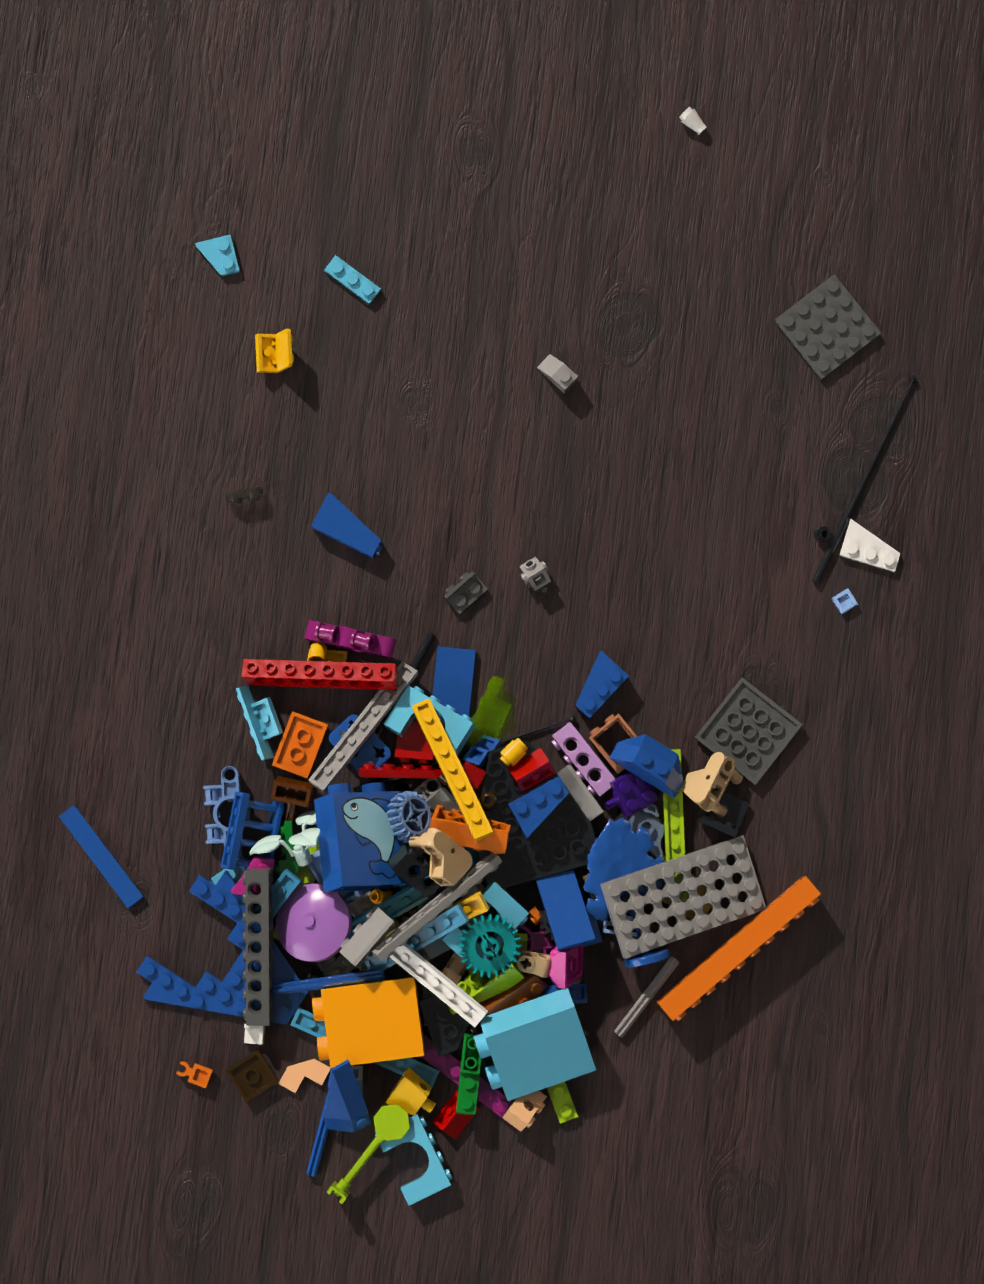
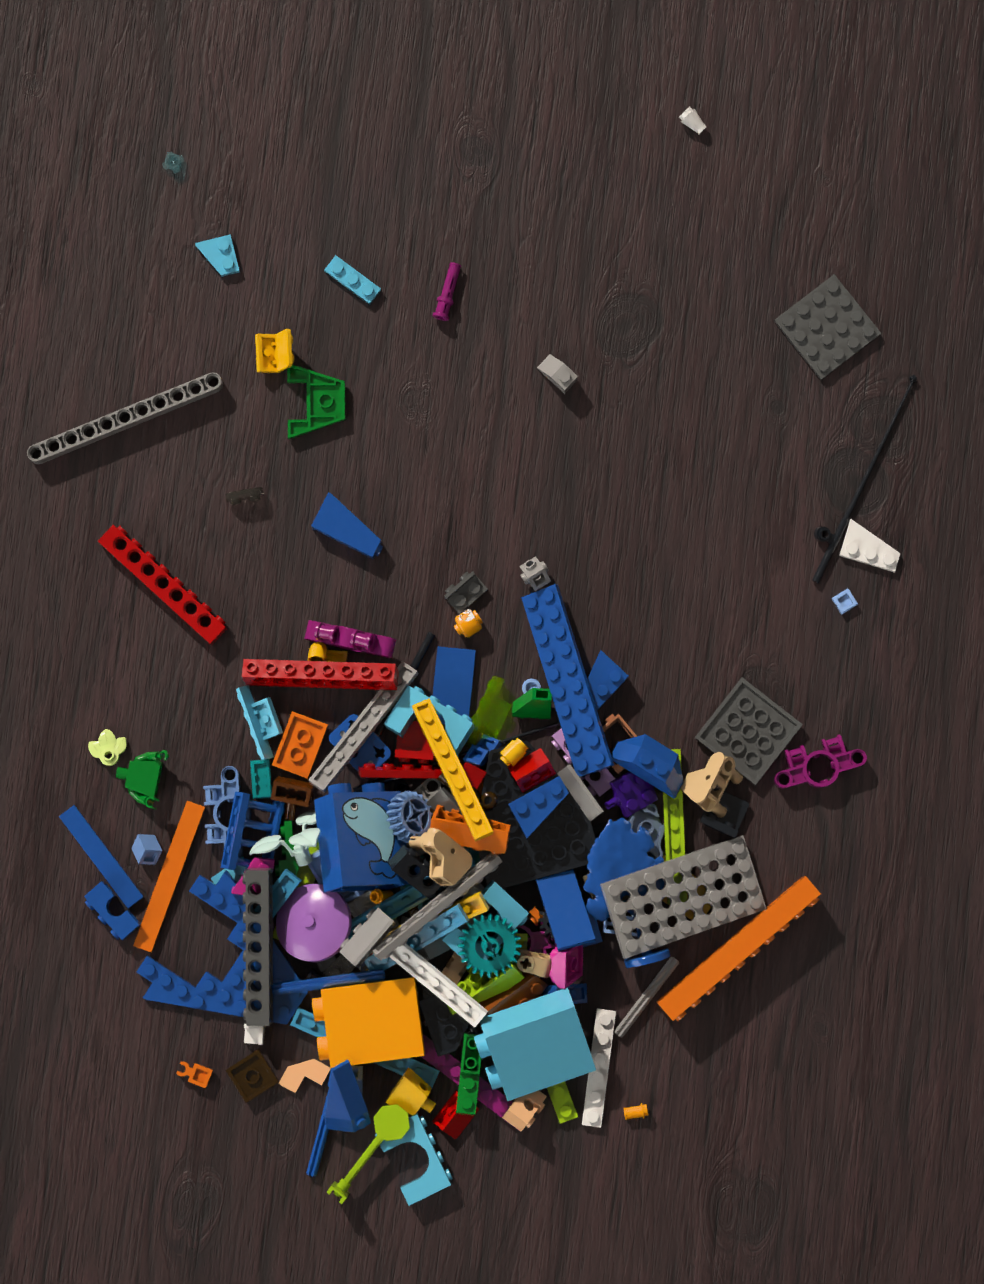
none -> light grey beam [27,373,223,464]
none -> blue arch [84,881,141,940]
none -> yellowish green plate [88,729,127,766]
none -> red brick [98,525,227,645]
none -> green torso [116,750,169,810]
none -> medium blue panel [132,834,162,865]
none -> orange tile [133,801,206,953]
none -> clear light blue plate [162,152,184,173]
none -> teal plate [250,759,272,799]
none -> green wing [287,365,345,440]
none -> magenta pin [432,262,461,321]
none -> light orange head [454,609,483,637]
none -> green slope [512,688,552,719]
none -> blue plate [521,584,614,778]
none -> light blue tile [522,679,541,694]
none -> white plate [582,1008,616,1128]
none -> light orange pin [623,1103,649,1120]
none -> magenta piece [774,734,867,789]

